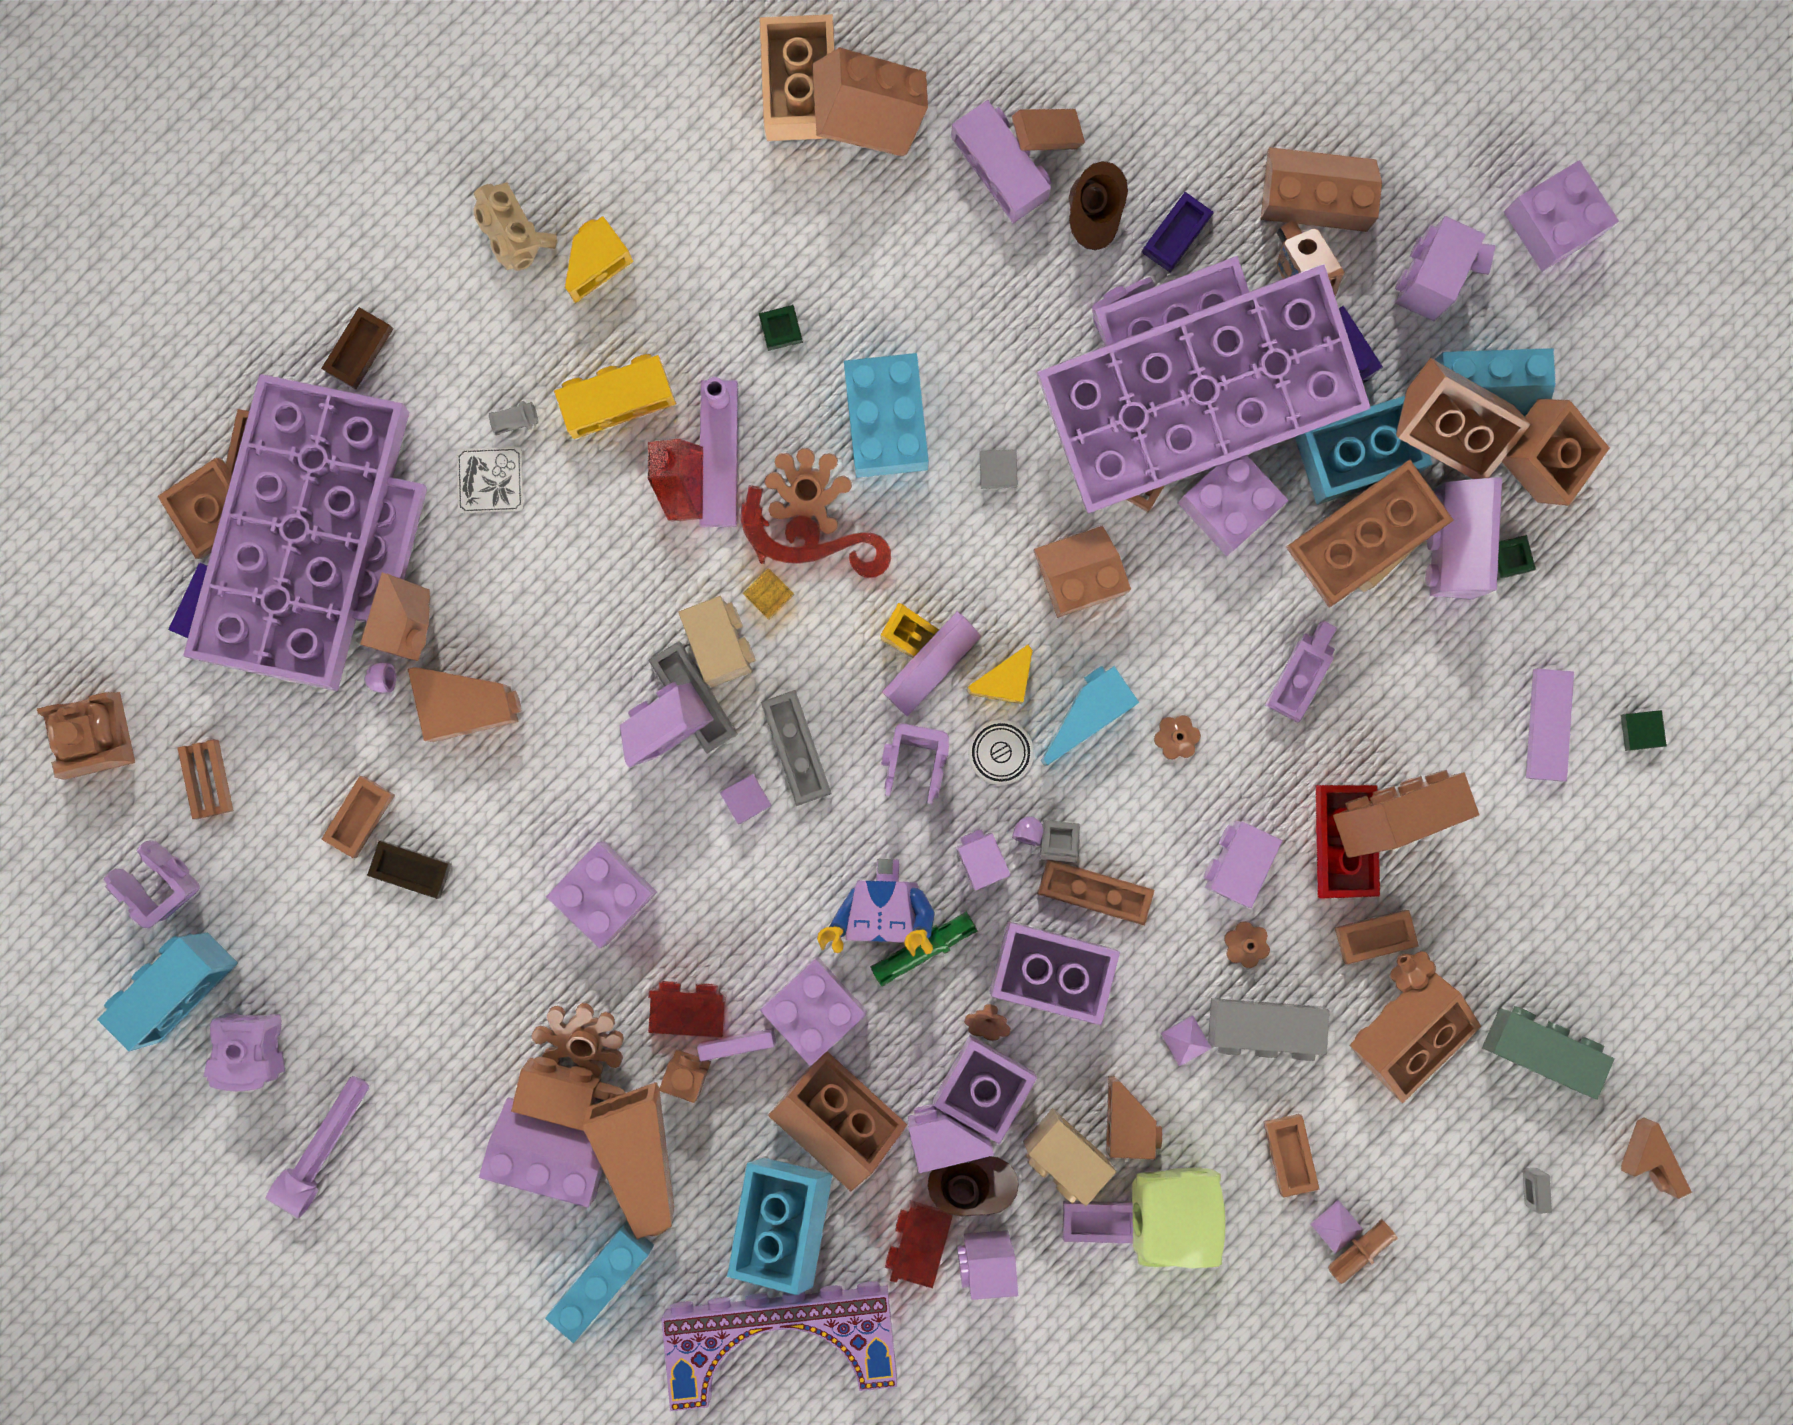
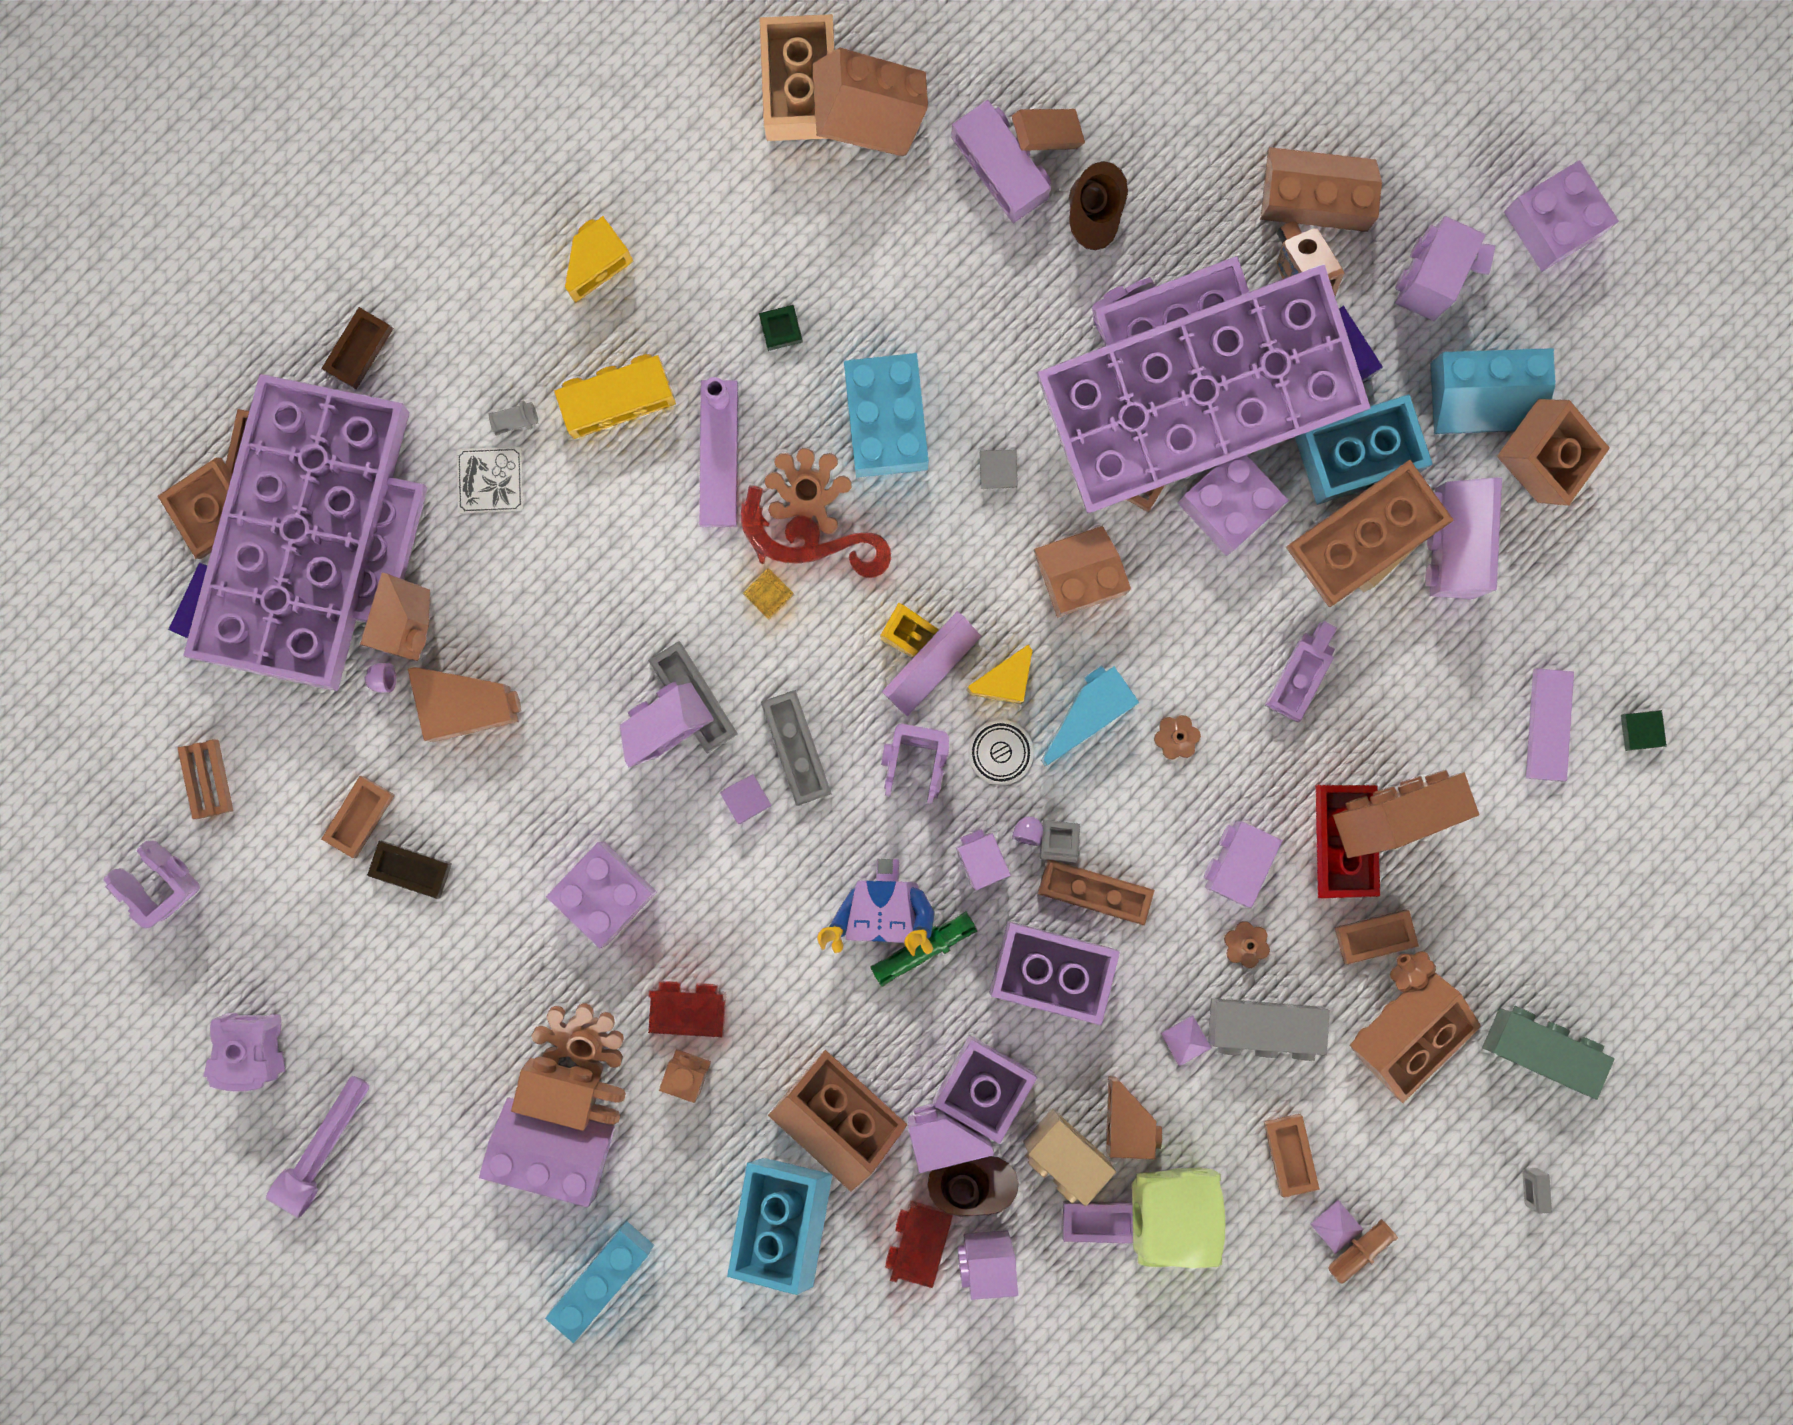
nougat brick [37,692,135,780] -> none
medium azure brick [97,932,238,1052] -> none
tan brick [473,183,557,271] -> none
nougat slope [582,1082,674,1240] -> none
clear red slope [648,439,703,522] -> none
arch [661,1281,897,1411] -> none
tan brick [678,596,756,687] -> none
lavender tile [697,1028,776,1062] -> none
lavender brick [760,956,867,1066] -> none
nougat plant [964,1004,1011,1041] -> none
dark purple tile [1141,192,1214,273] -> none
nougat slope [1396,358,1531,479] -> none
dark green tile [1497,535,1536,580] -> none
nougat slope [1621,1117,1692,1199] -> none

